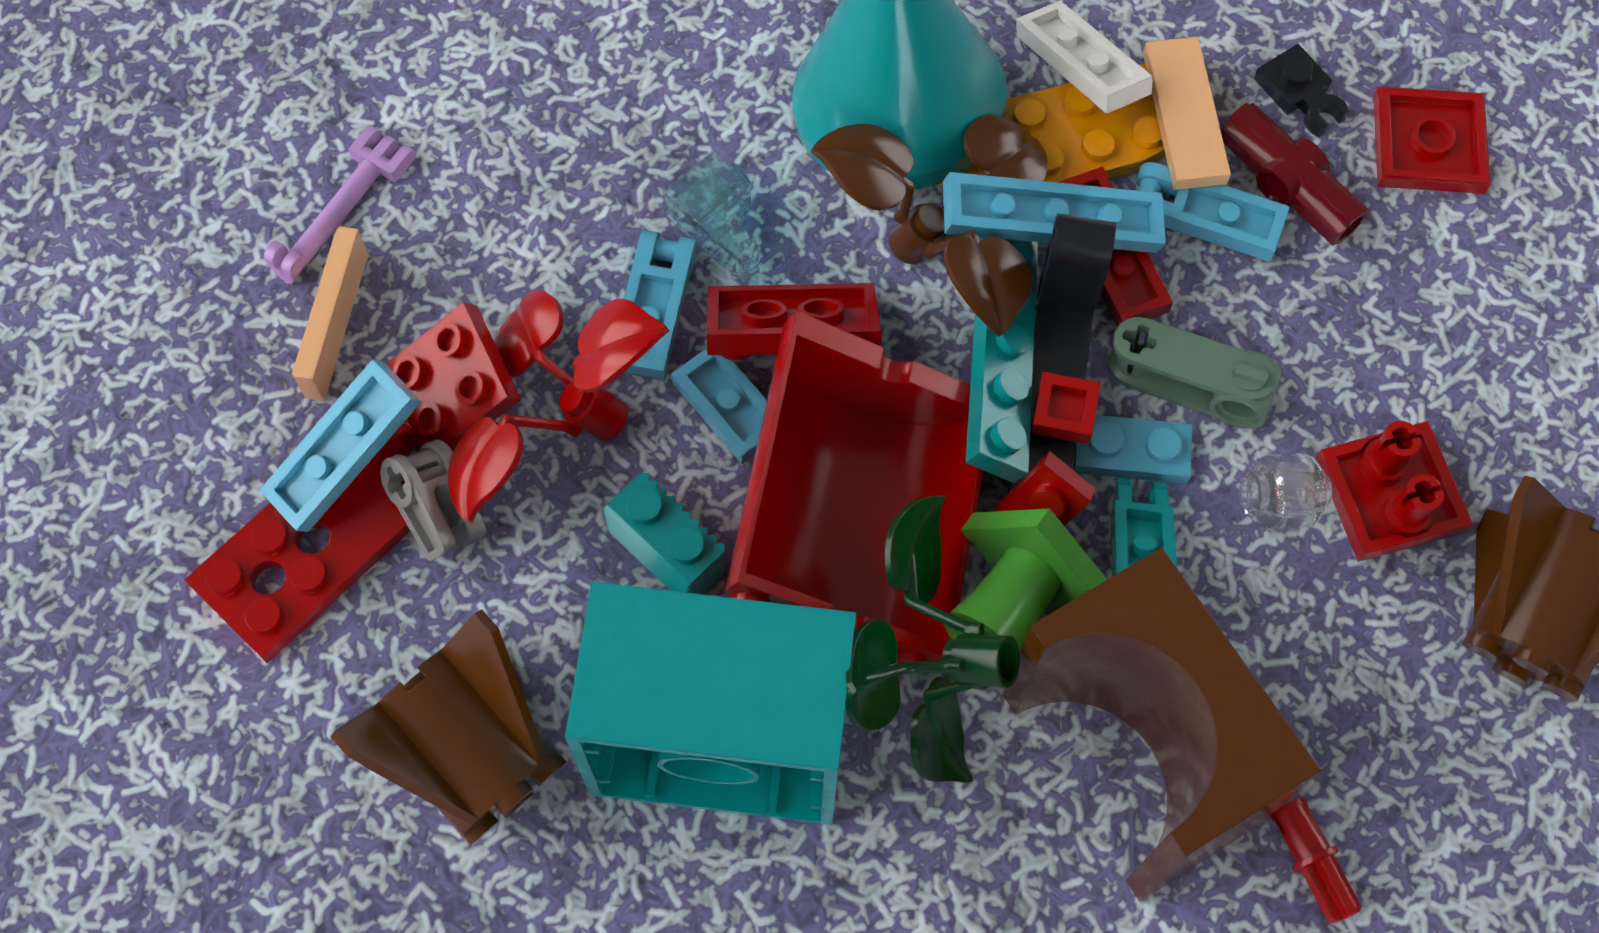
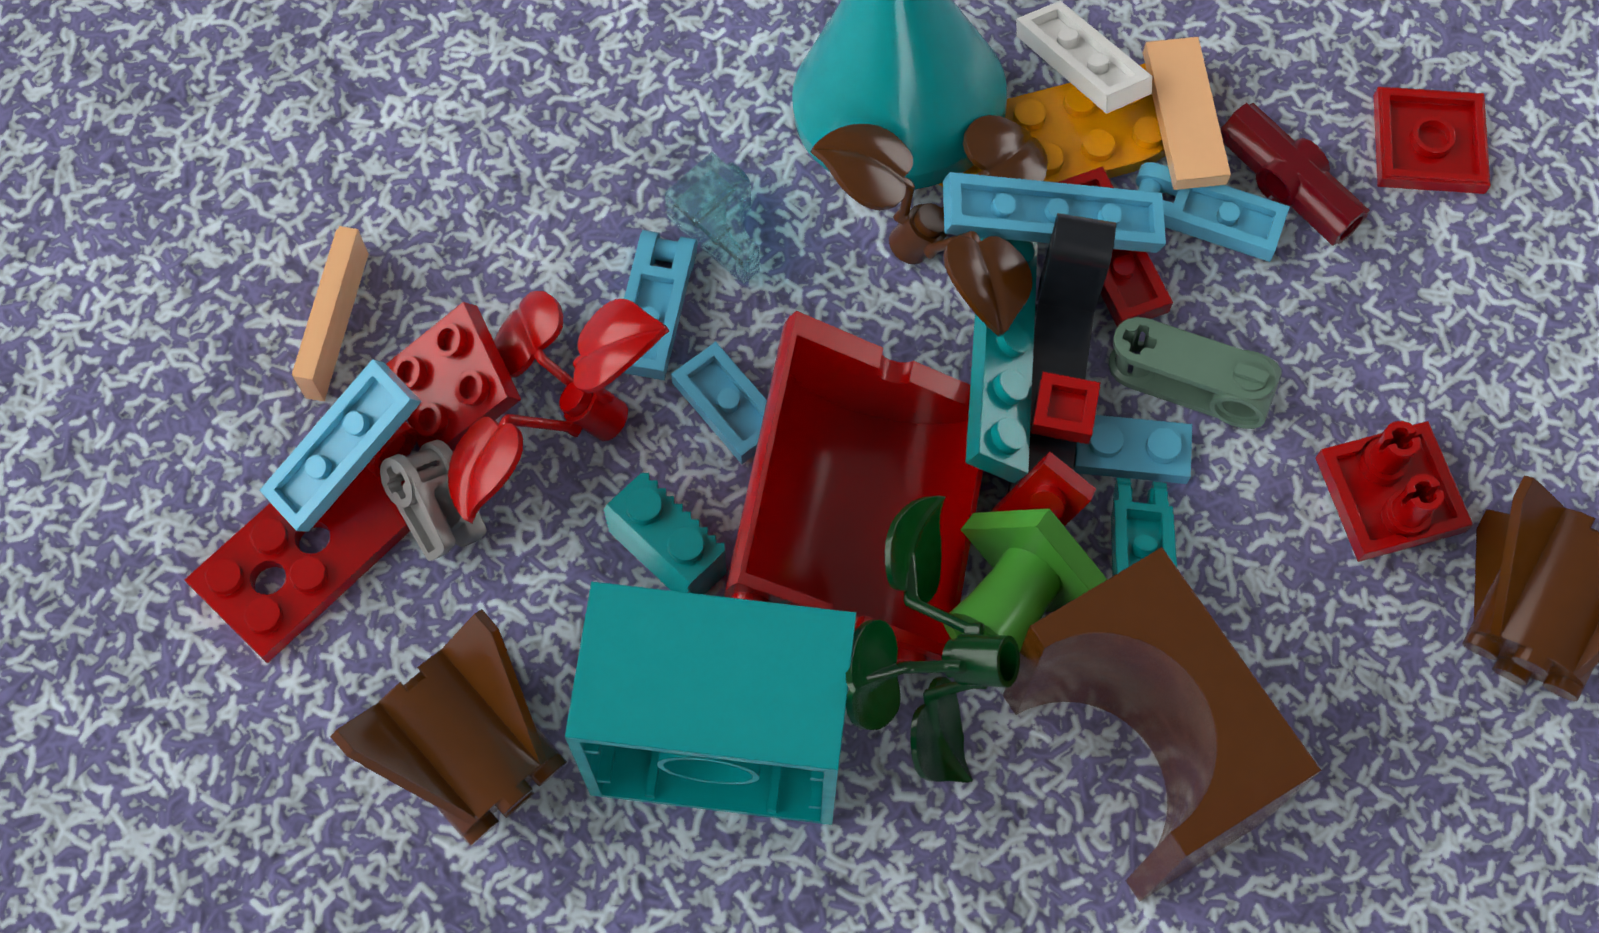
lavender hinge [264,125,416,284] -> none
red plate [707,283,881,360] -> none
clear head [1239,453,1333,530] -> none
black plate [1254,44,1349,137] -> none
red axle [1270,797,1361,923] -> none

